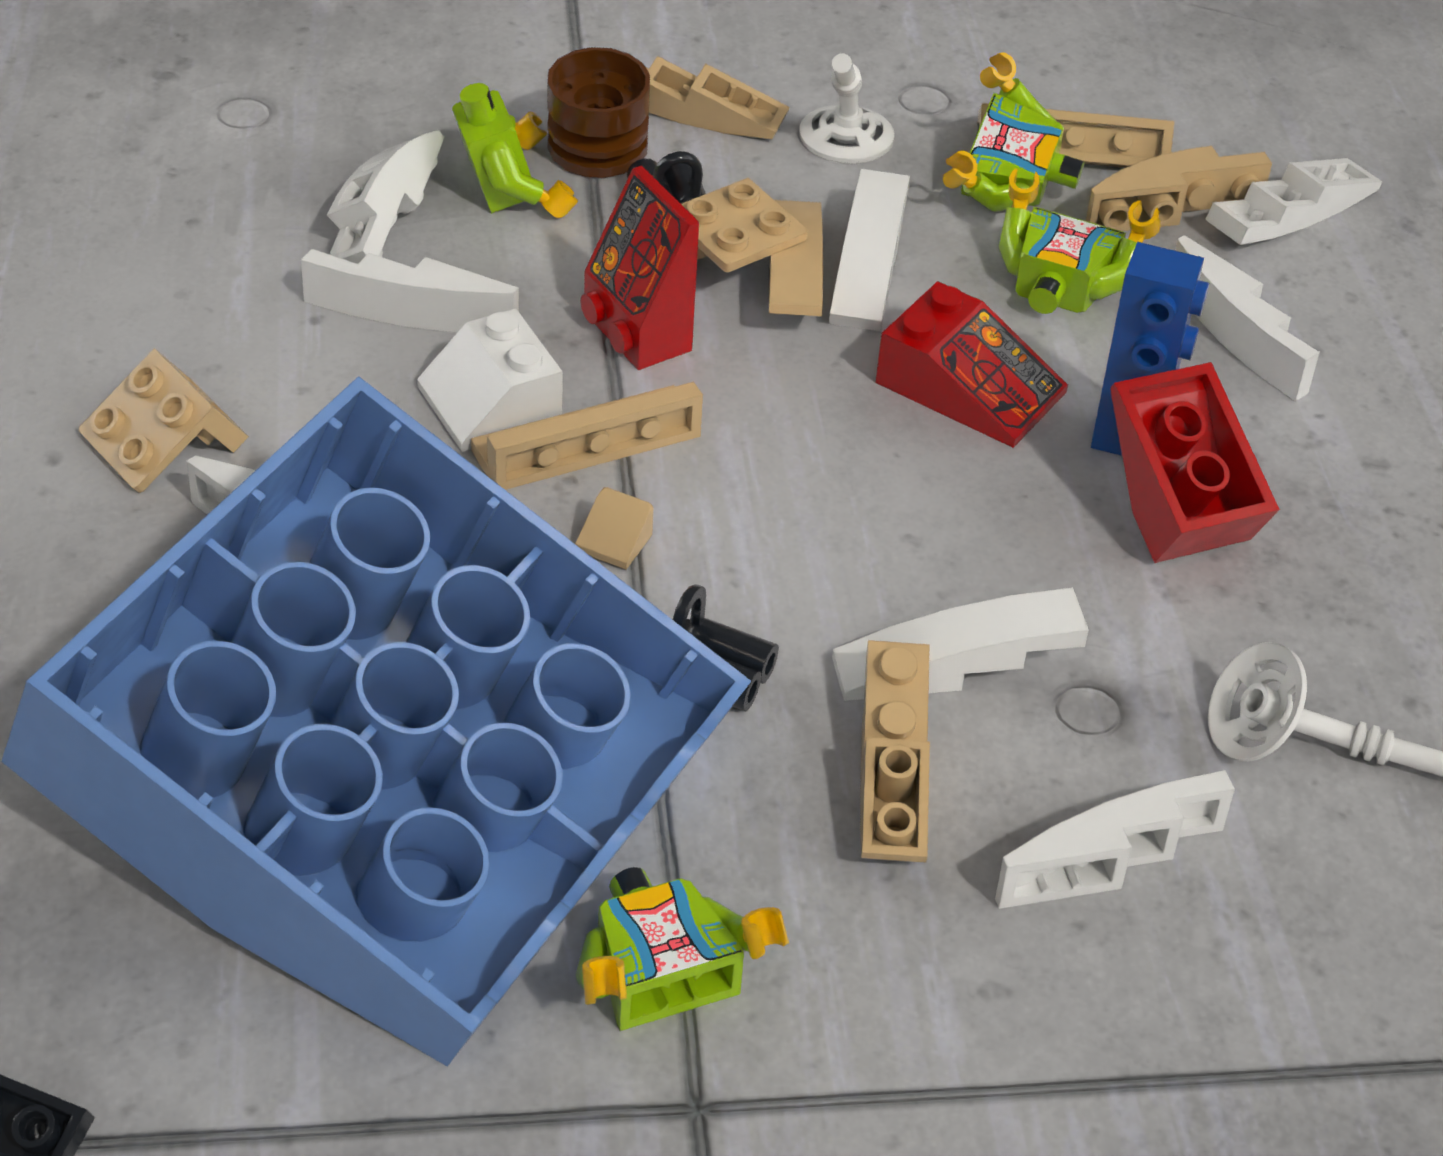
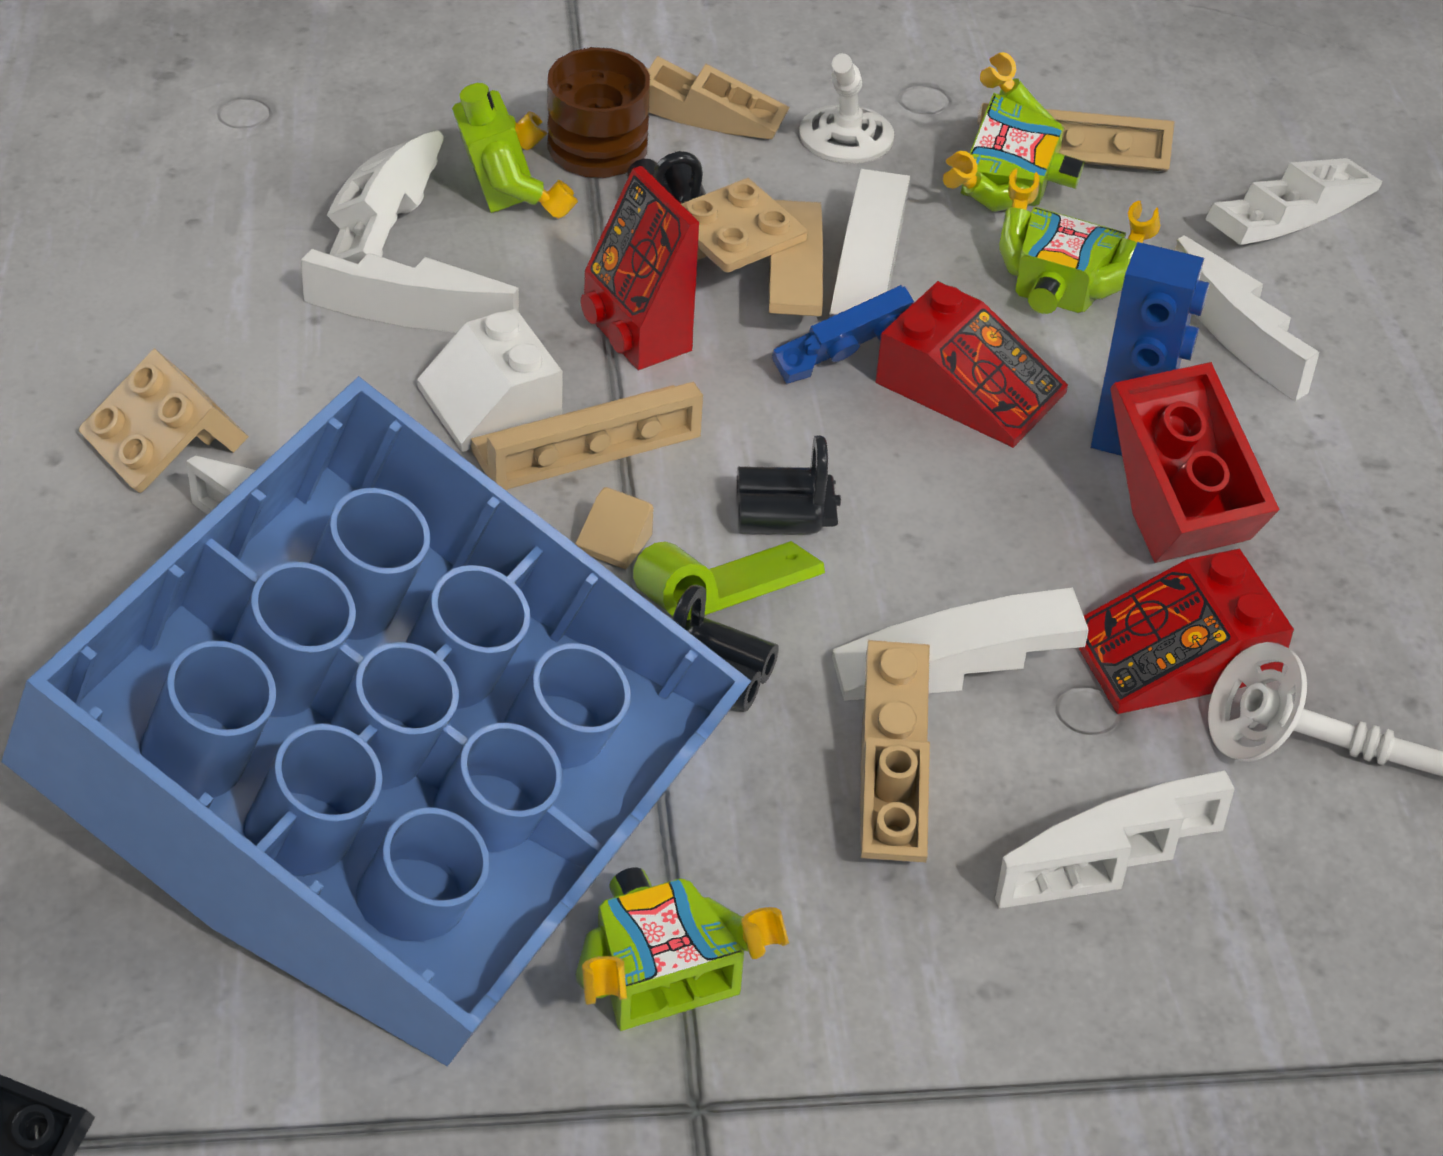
tan slope [1086,146,1272,231] -> none
none -> lime door [633,541,825,620]
none -> black piece [736,435,841,534]
none -> blue hinge [772,285,914,384]
none -> red slope [1078,548,1294,714]

